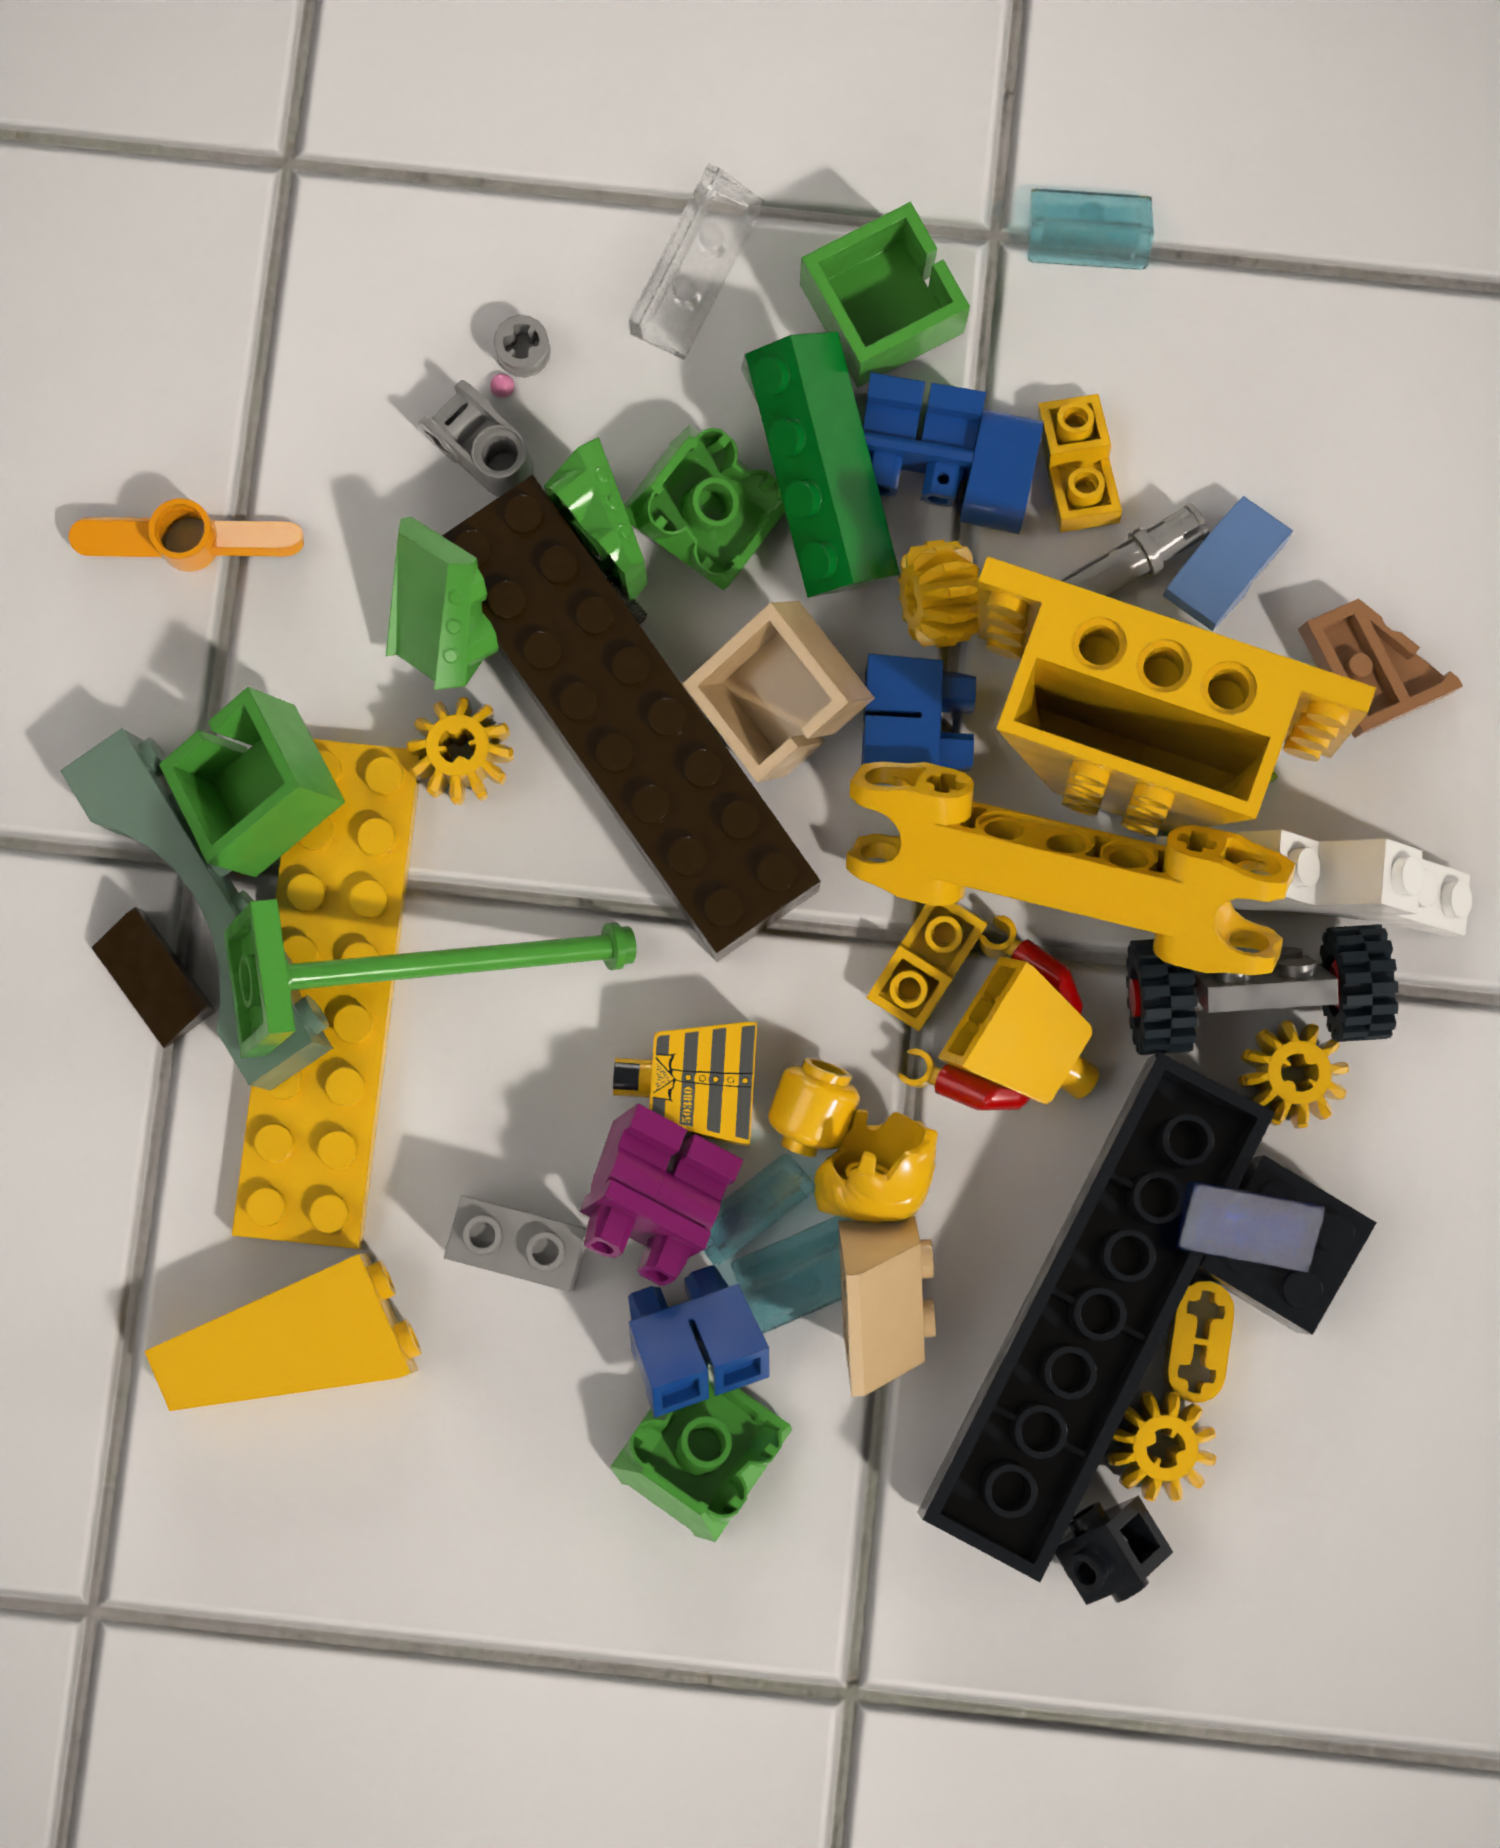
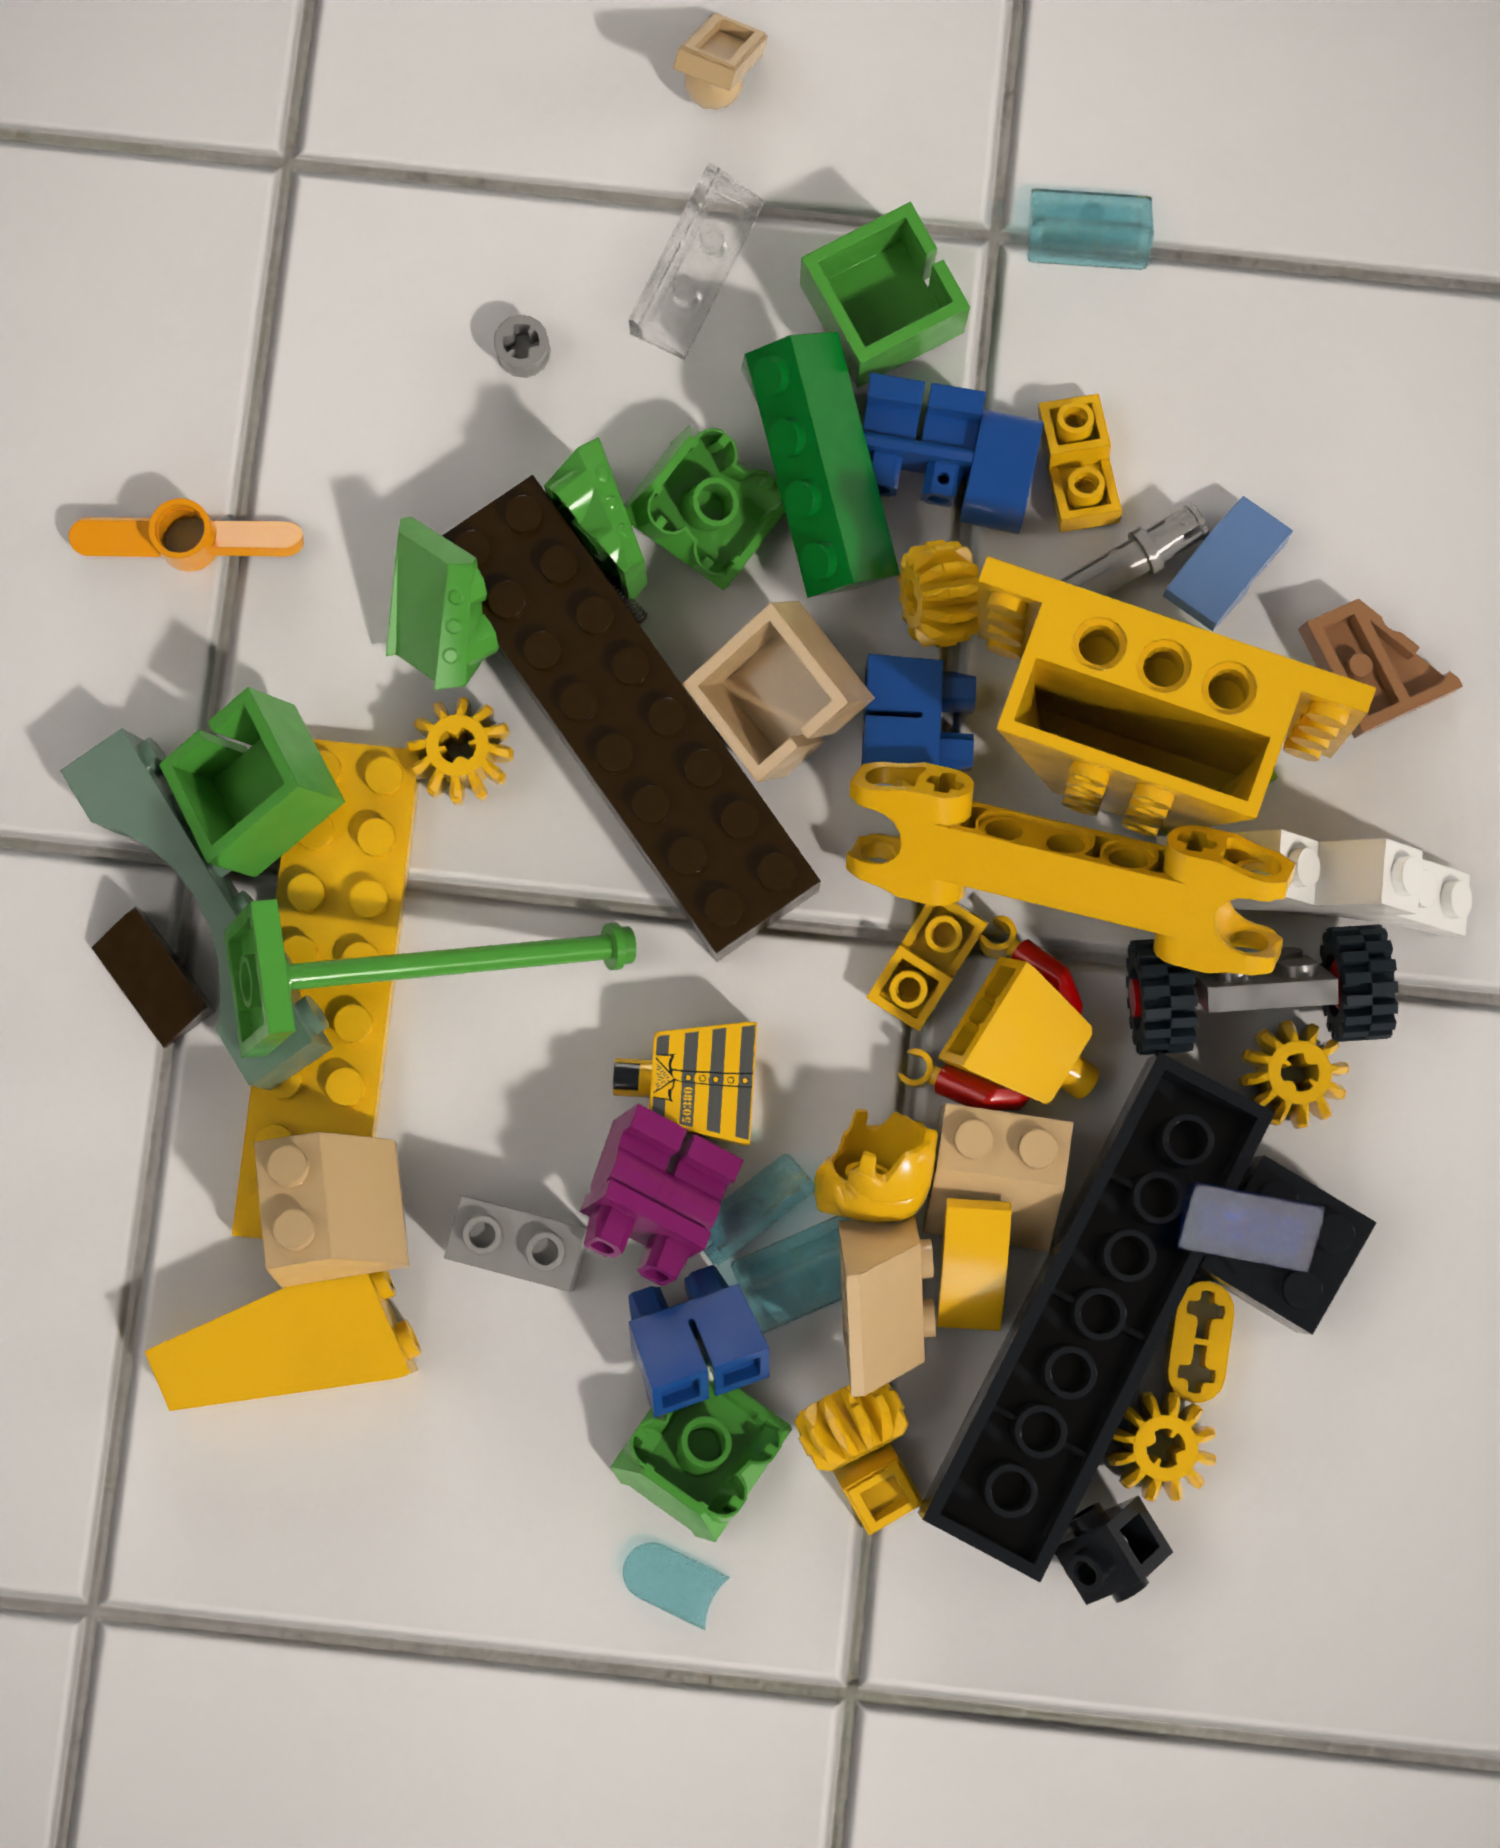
light grey piece [418,380,534,497] -> none
bright pink piece [490,374,515,398] -> none
yellow head [768,1058,860,1157] -> none
none -> tan slope [254,1132,410,1287]
none -> clear light blue piece [623,1542,730,1630]
none -> tan tile [673,13,768,110]
none -> yellow gear [794,1383,909,1472]
none -> yellow slope [832,1443,923,1536]
none -> tan slope [923,1103,1074,1251]
none -> yellow slope [936,1198,1012,1331]

